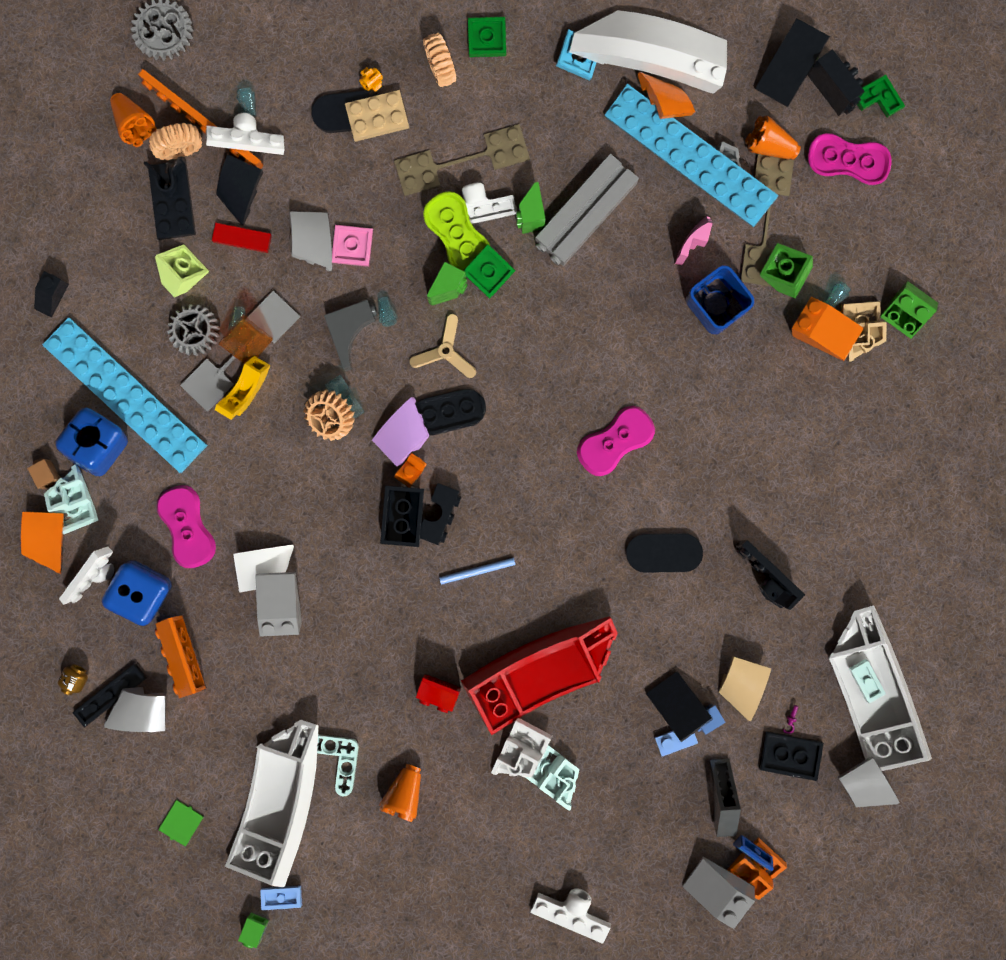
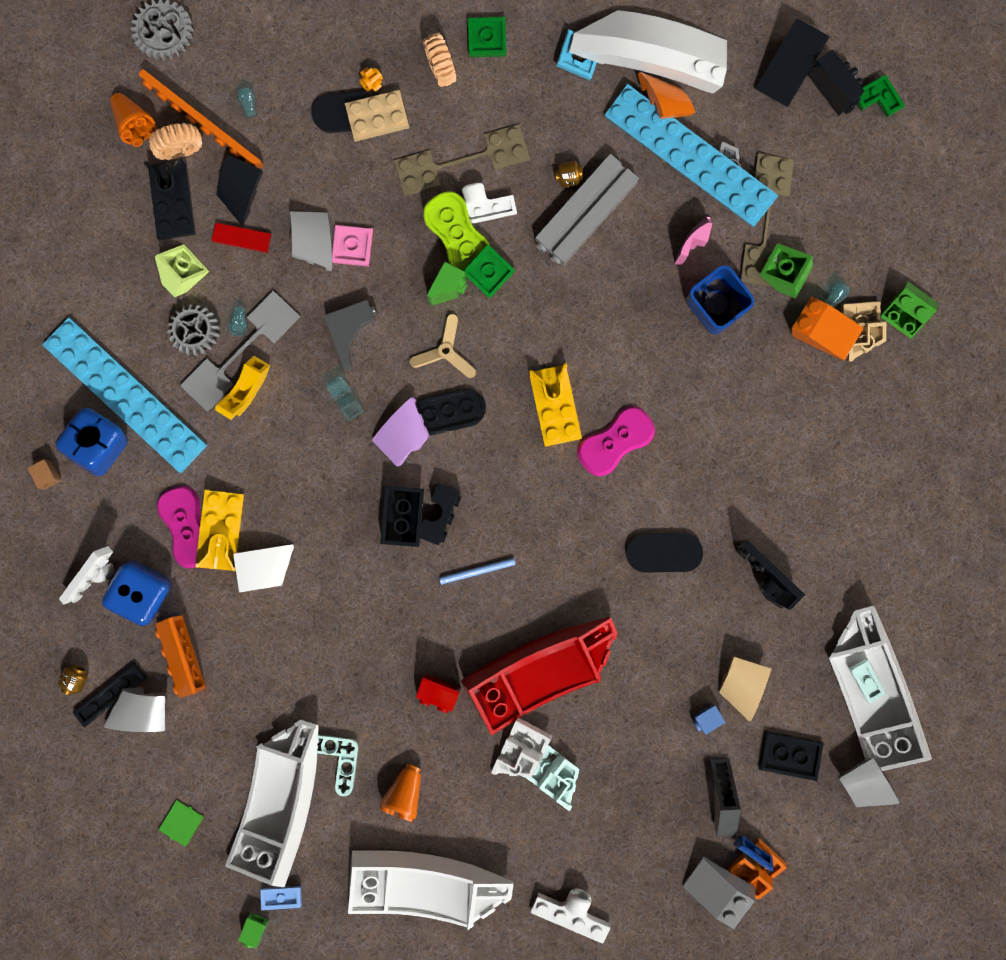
orange slope [21,512,64,574] -> none
black slope [34,271,69,318] -> none
light aqua slope [44,464,98,535] -> none
white plate [206,113,285,155] -> none
clear orange slope [218,314,273,364] -> none
light grey slope [255,572,302,636] -> none
light nougat gear [303,389,355,441] -> none
clear light blue cone [378,297,398,327] -> none
orange bracket [394,453,427,488] -> none
bright green slope [516,182,545,234] -> none
black tile [646,672,713,742] -> none
light blue plate [654,731,698,756] -> none
orange cone [745,116,801,160] -> none
magenta hand [783,705,798,734] -> none
dark pink plate [808,133,891,185] -> none
none -> yellow plate [195,490,244,571]
none -> white slope [348,851,514,930]
none -> yellow plate [529,363,582,447]
none -> pearl gold head [555,161,583,188]

